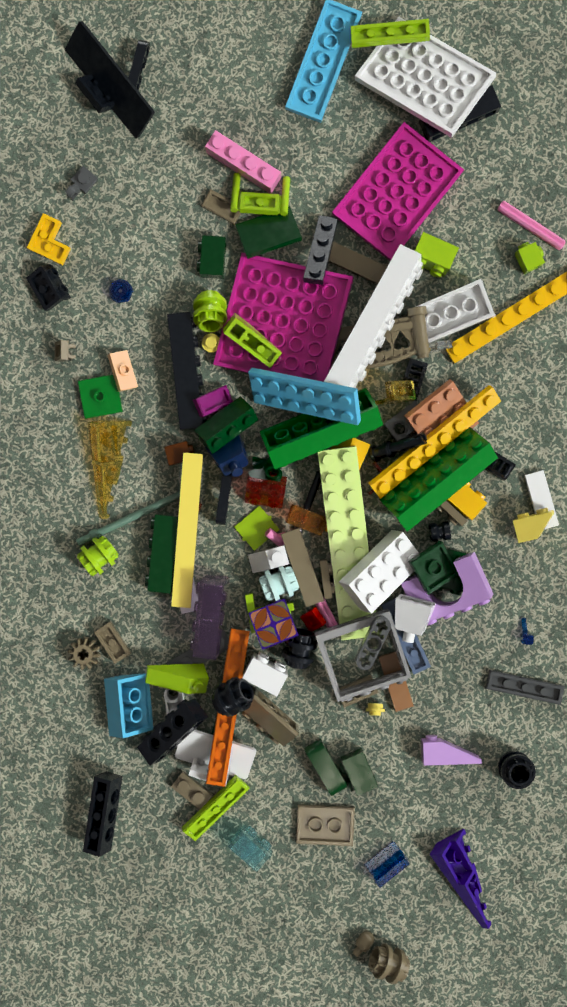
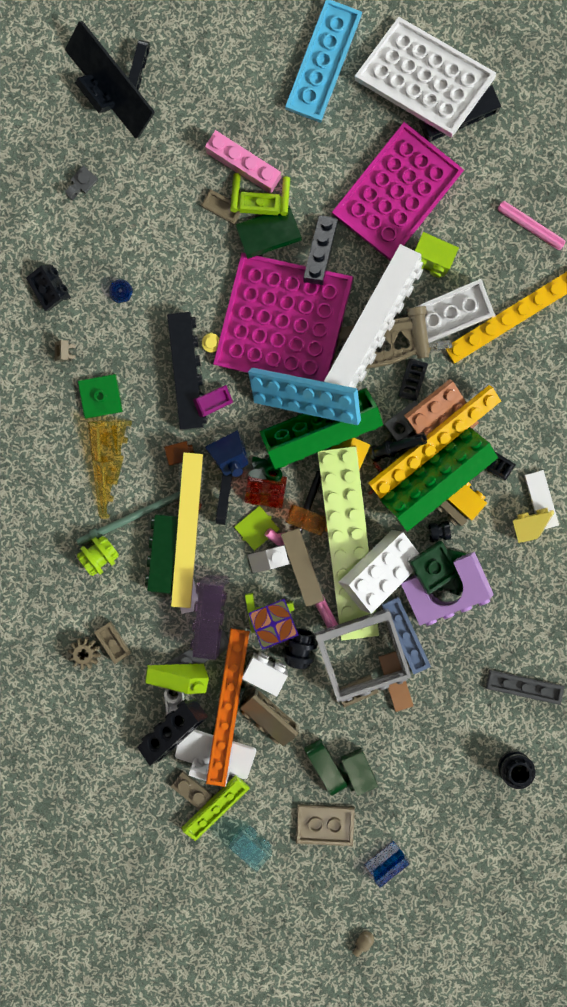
yellow plate [27,213,71,266] -> none
black brick [83,771,123,857] -> none
medium azure slope [104,673,153,738] -> none
light nougat plate [107,350,138,392] -> none
lime piece [193,290,227,332] -> none
dark green brick [194,396,258,454] -> none
dark green brick [196,235,226,279] -> none
black piece [212,677,254,717] -> none
lime slope [223,313,282,368] -> none
light aqua piece [259,566,299,602] -> none
red plate [300,607,326,631] -> none
dark tan plate [319,559,335,599] -> none
dark tan tile [329,242,387,284] -> none
lime plate [351,19,430,48] -> none
dark grey beam [355,616,391,670] -> none
light yellow plate [366,703,385,716] -> none
dark tan piece [368,943,410,985] -> none
clear yellow panel [375,380,416,405] -> none
white torso [395,594,436,643] -> none
lavender slope [421,735,482,766] -> none
dark purple wedge [429,829,491,929] -> none
lime brick [515,242,545,274] -> none
clear blue hand [521,618,534,645] -> none

